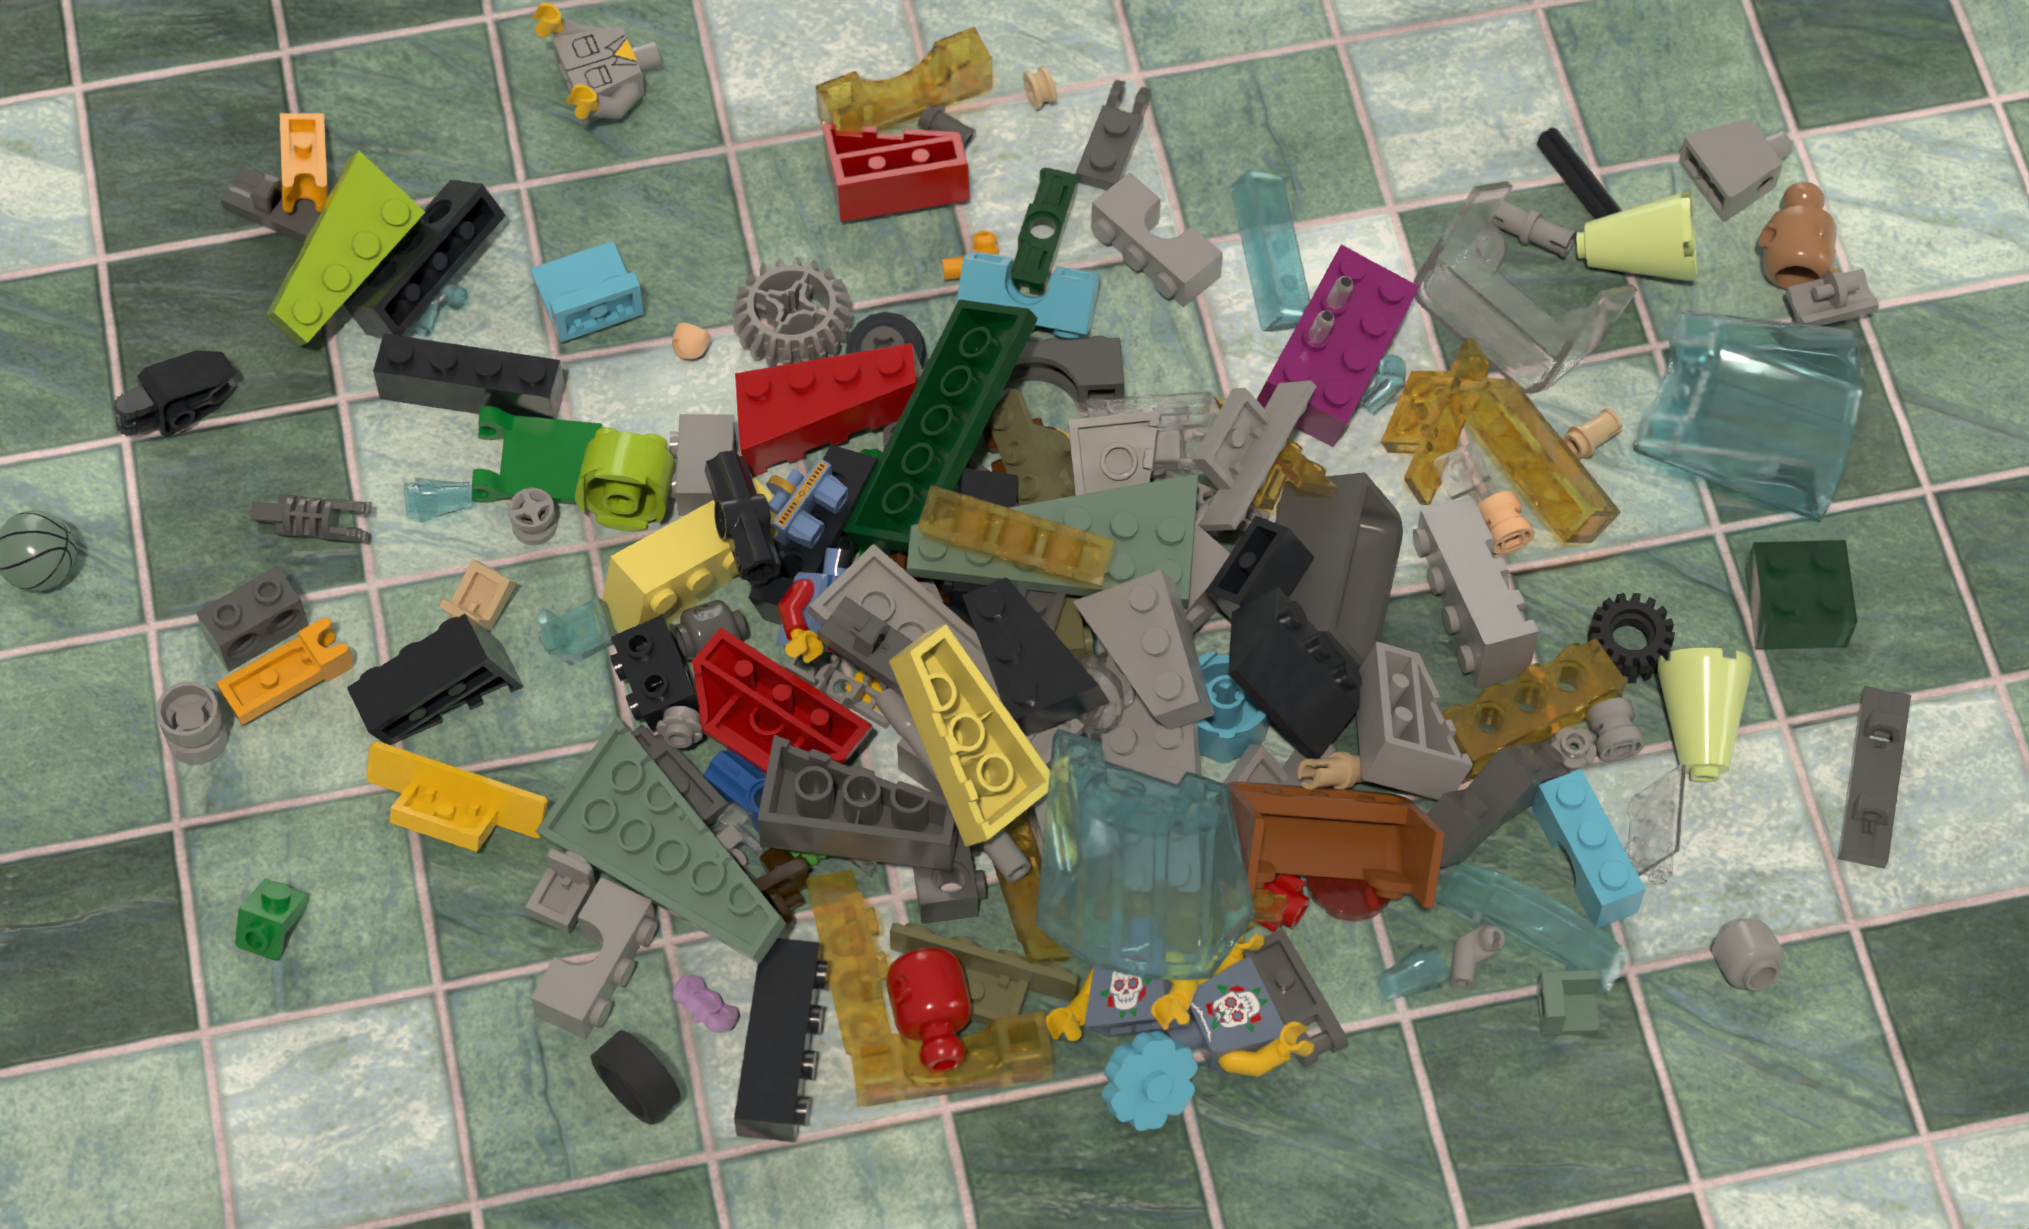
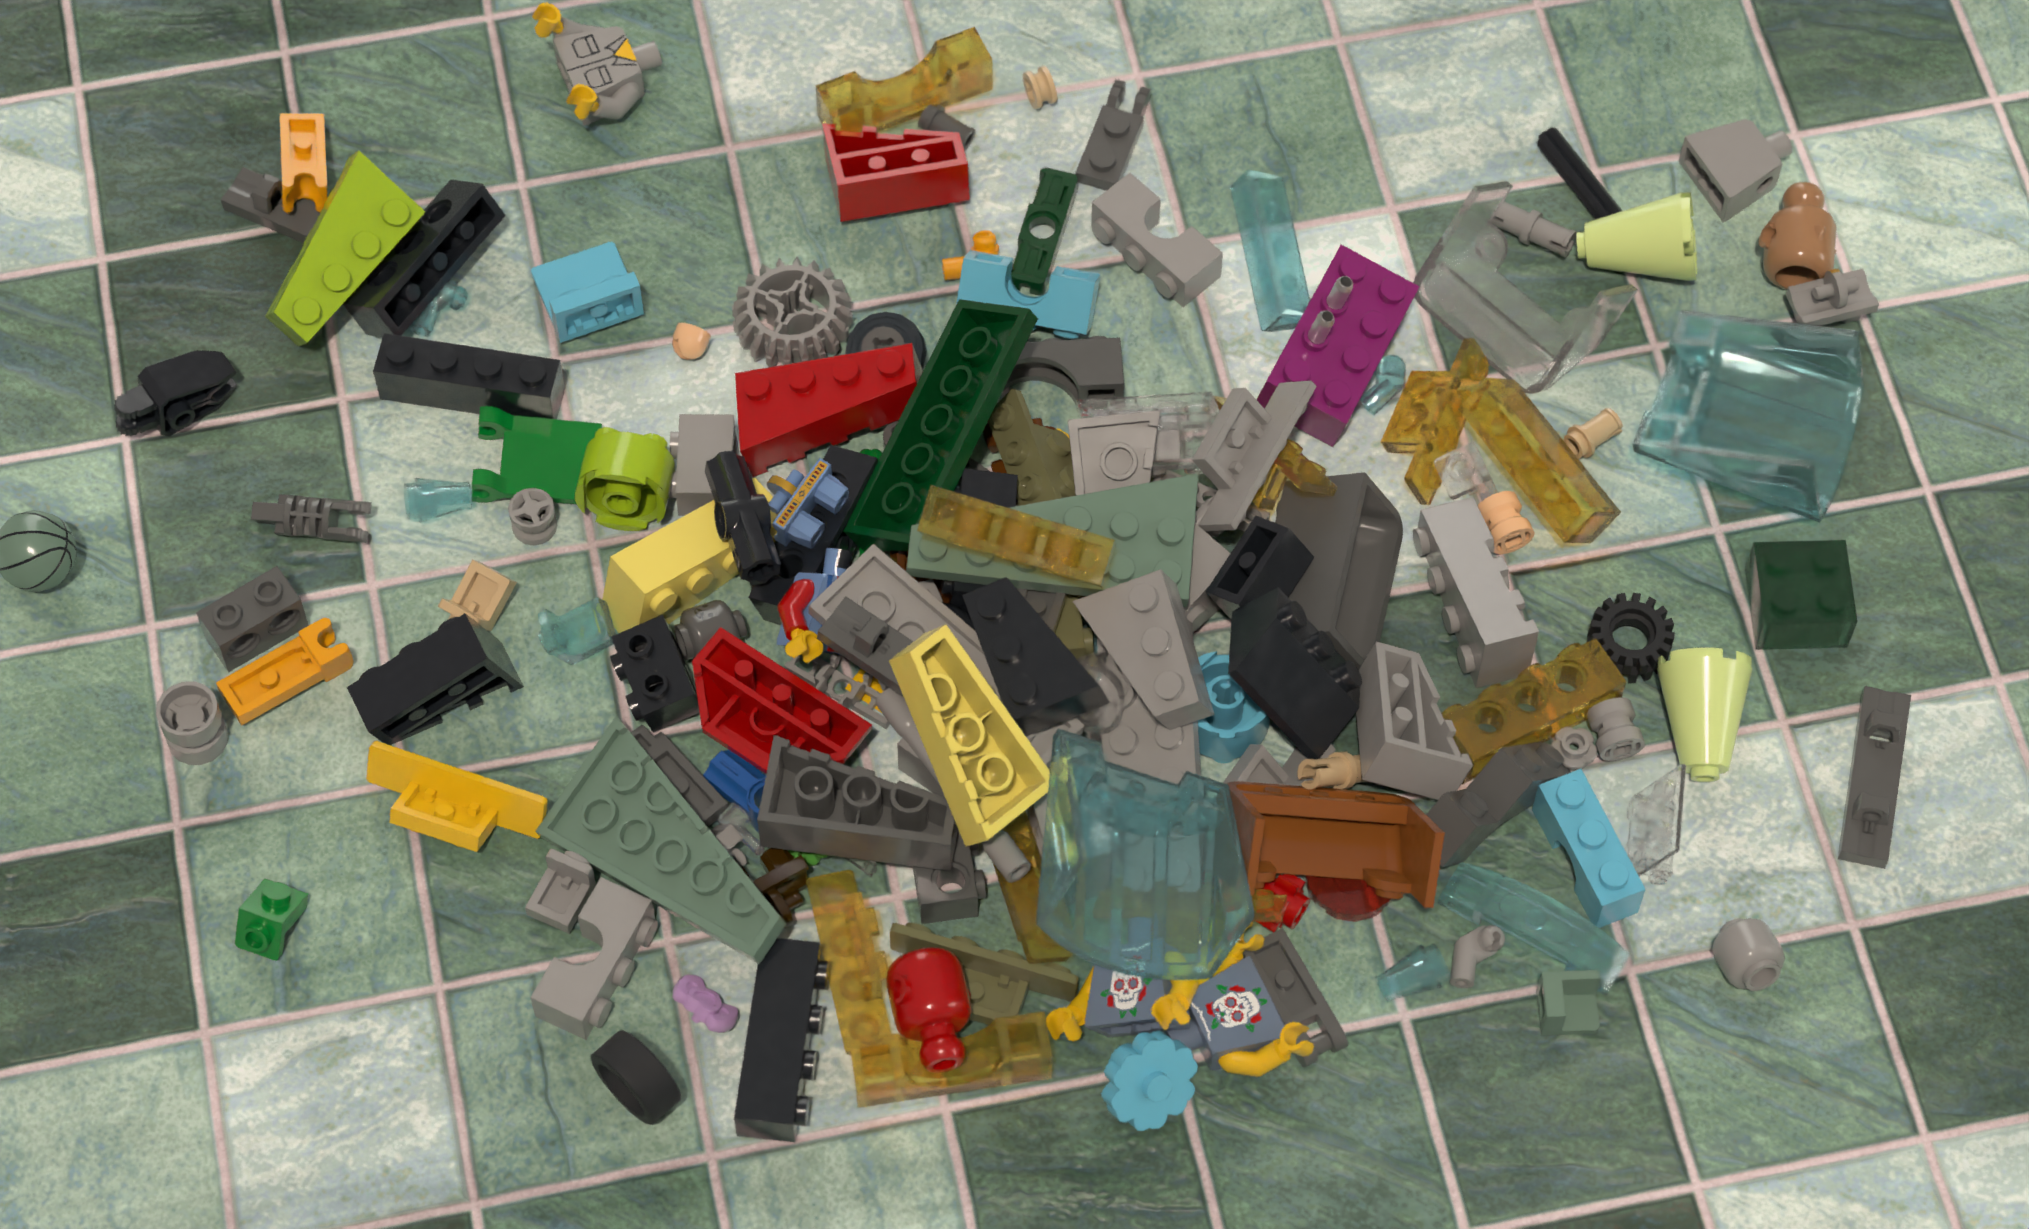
light grey plate [656,706,703,748] -> none

